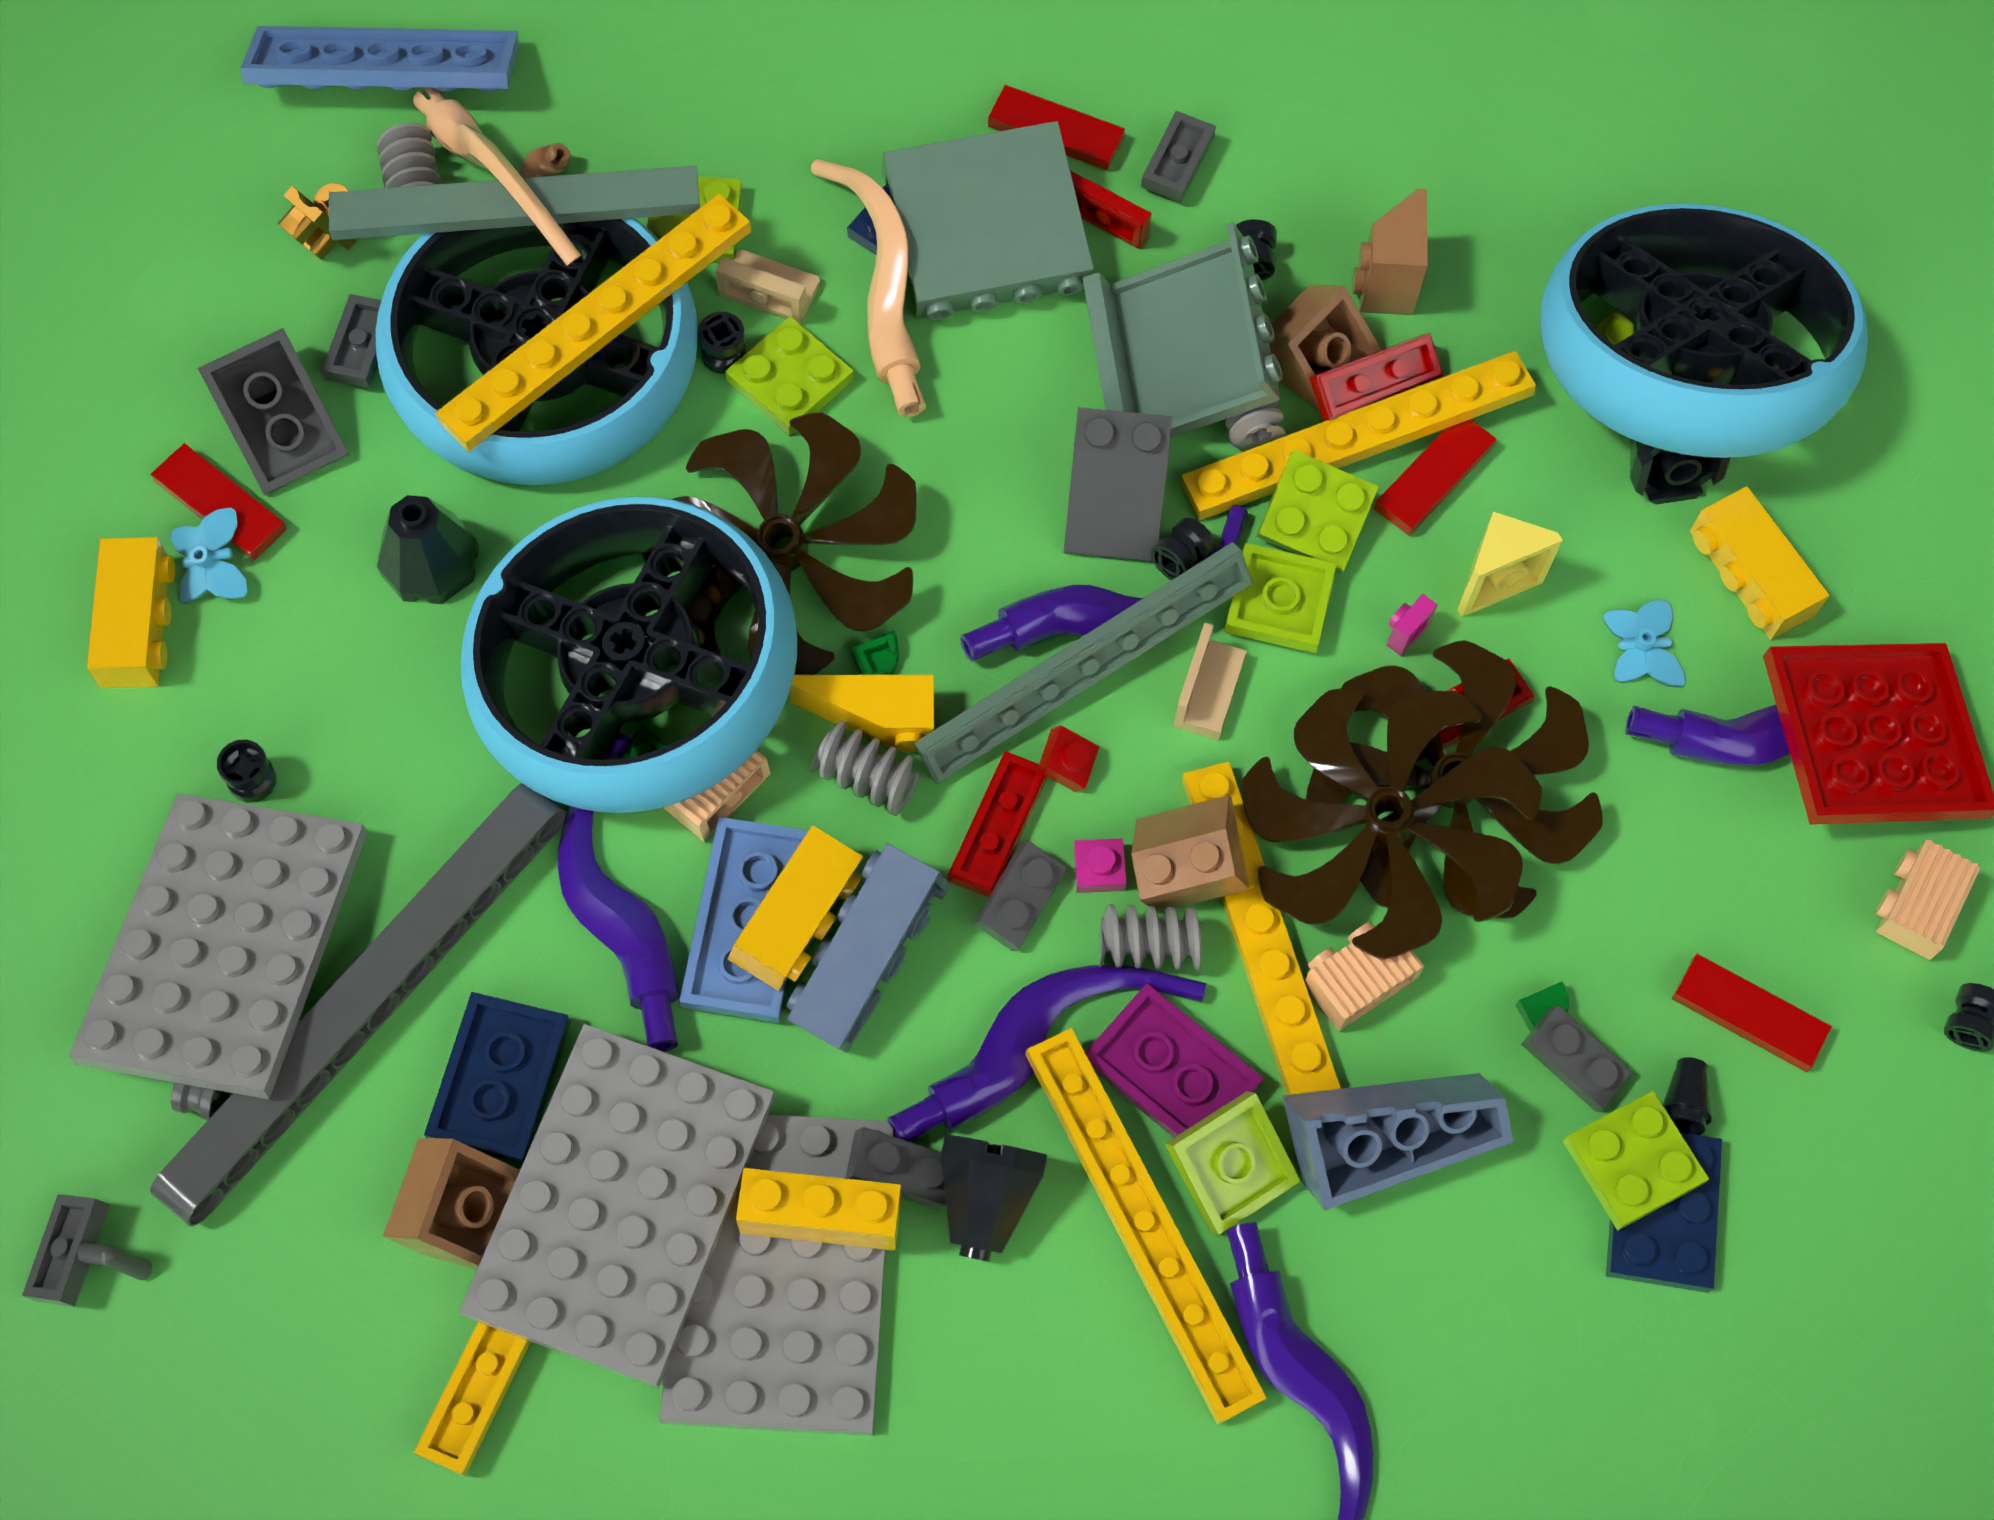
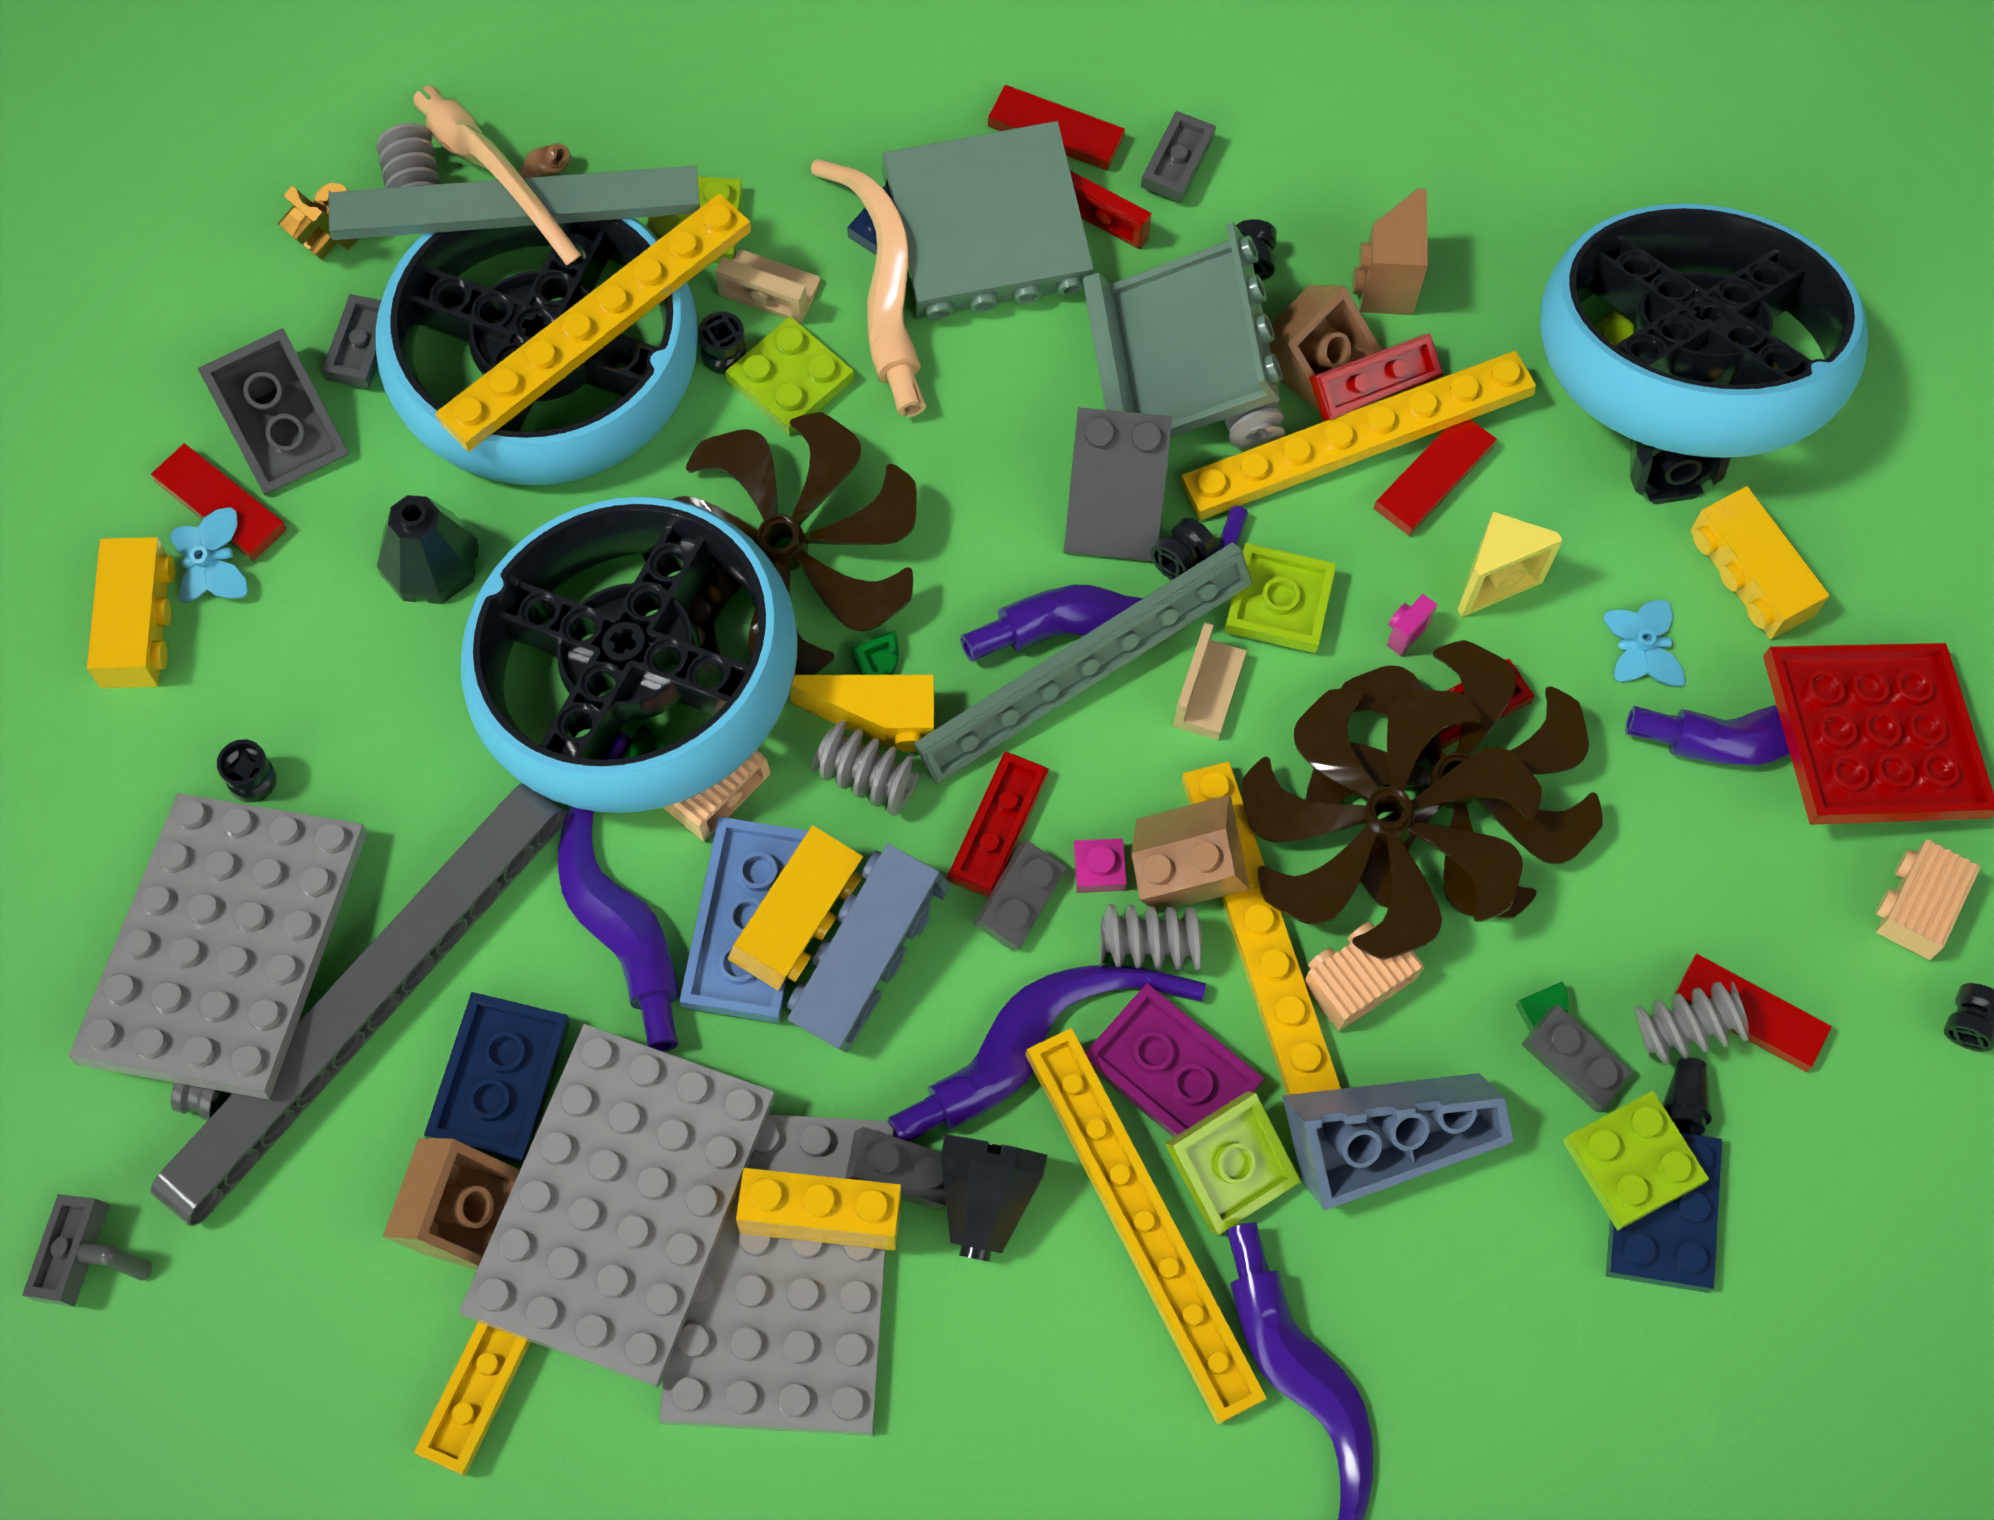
medium blue plate [240,26,519,92] -> none
red plate [1037,725,1100,792] -> none
lime plate [1255,449,1379,573] -> none
none -> light grey piece [1633,980,1749,1065]

